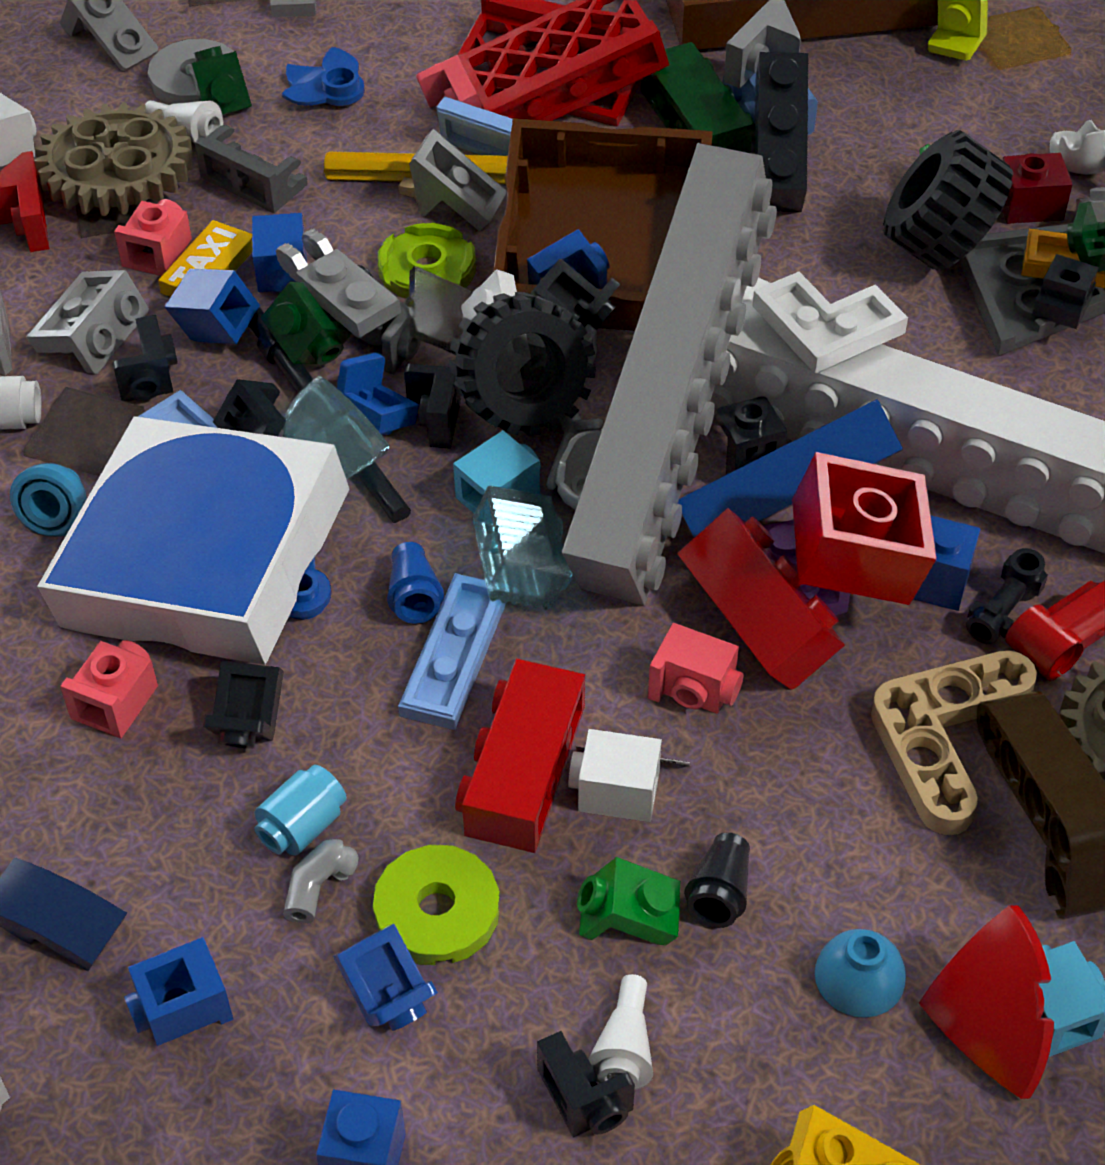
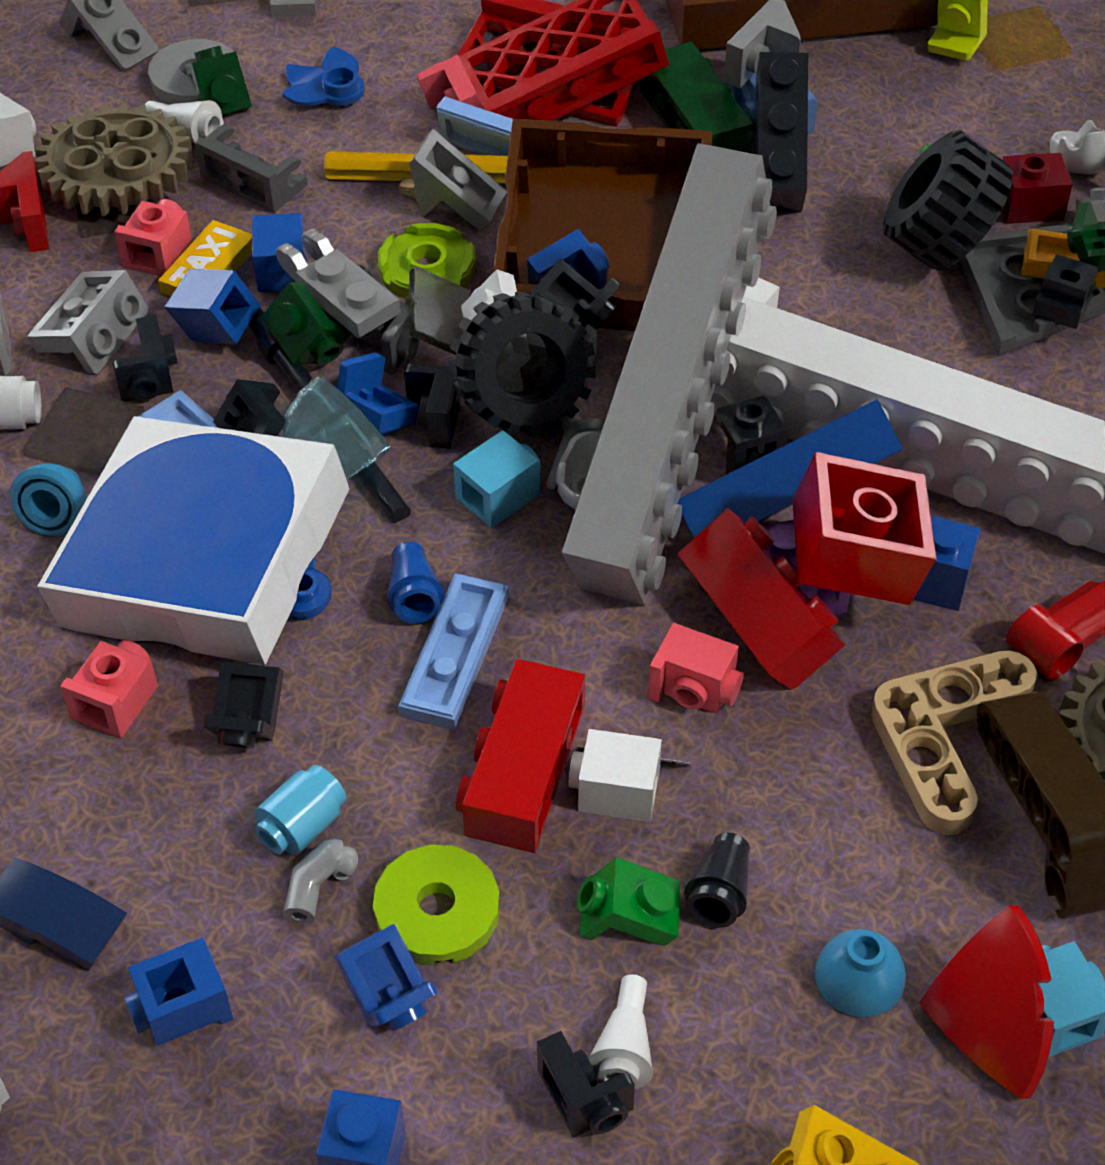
clear light blue brick [472,486,572,610] -> none
white plate [752,271,908,374] -> none
black bar [966,548,1048,644] -> none

